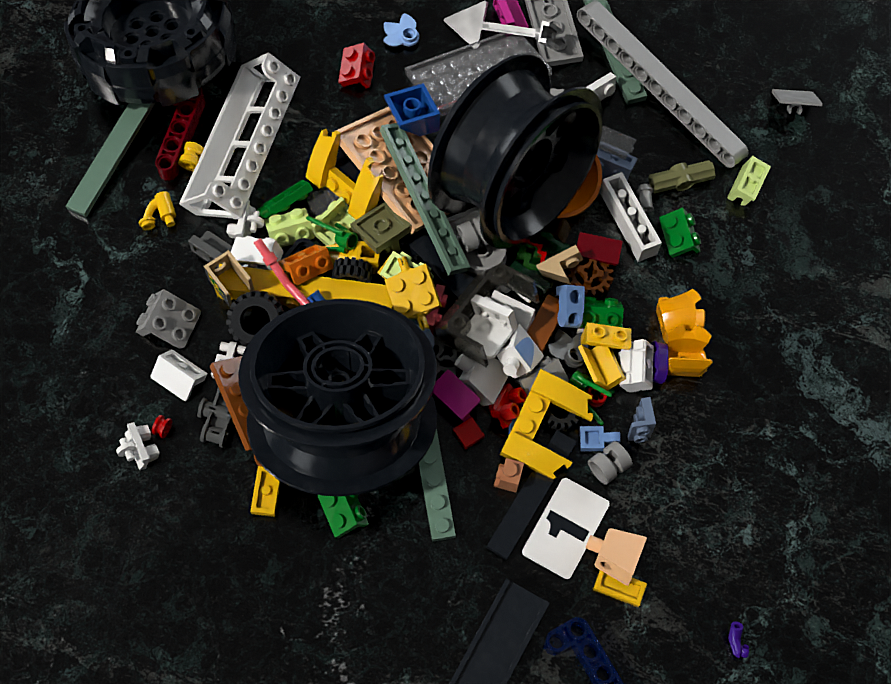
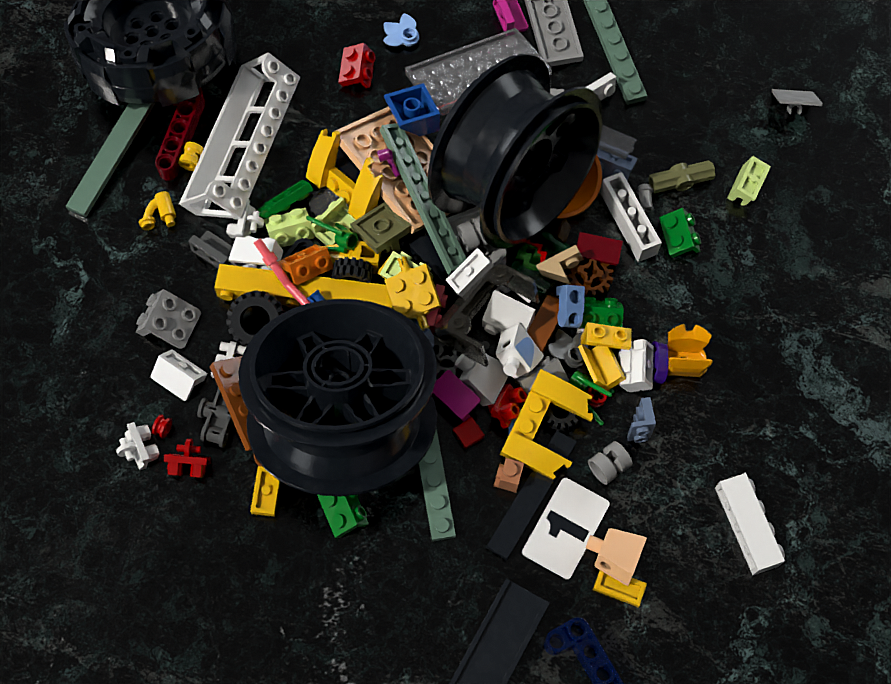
tan piece [204,250,254,307] -> none
piece [444,1,563,50] -> none
white bracket [456,294,518,359] -> none
light grey beam [577,0,748,168] -> none
medium blue plate [580,426,620,451] -> none
light orange piece [656,289,705,344] -> none
dark purple arm [728,622,749,658] -> none
none -> red hips [164,438,211,478]
none -> magenta hand [377,149,400,177]
none -> white panel [446,248,494,297]
none -> white brick [715,473,785,575]

